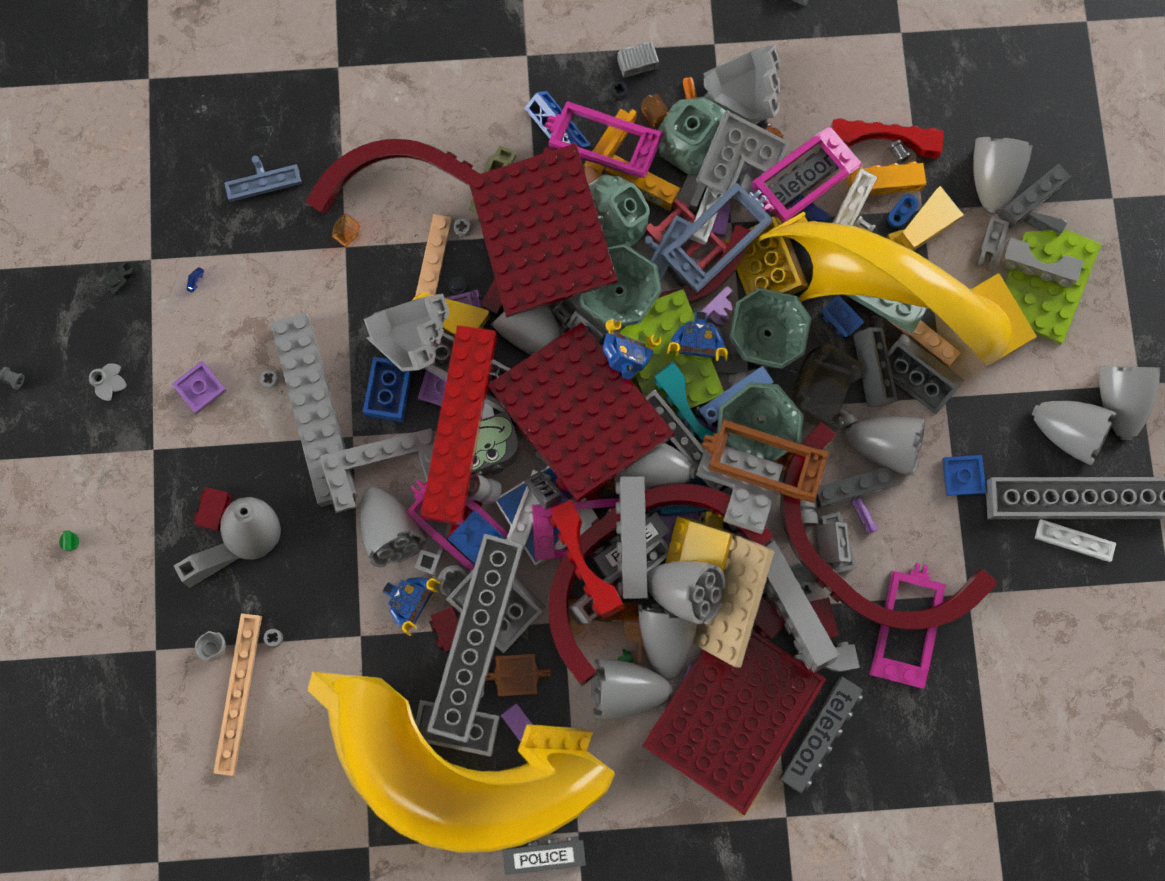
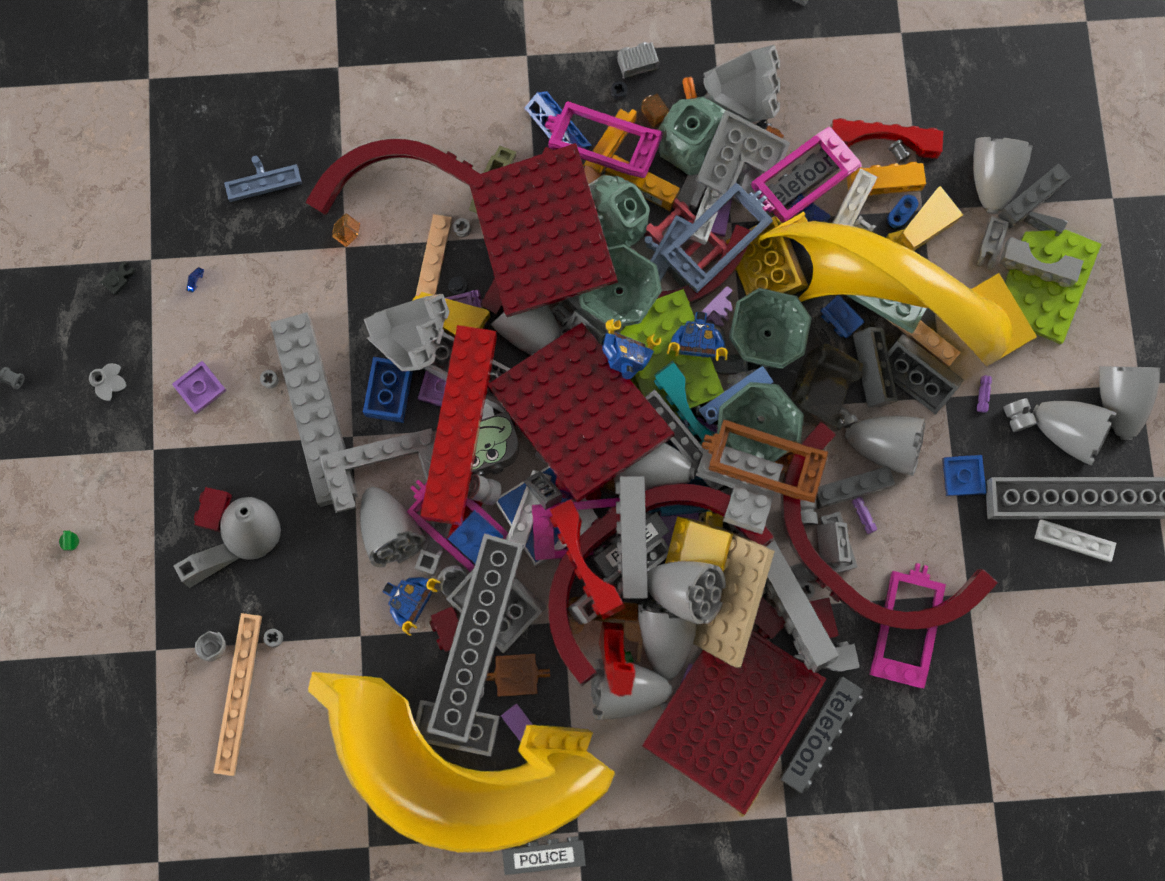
none -> red arch [599,621,636,697]
none -> medium lavender axle [977,375,992,413]
none -> light grey wheel [1003,398,1037,432]

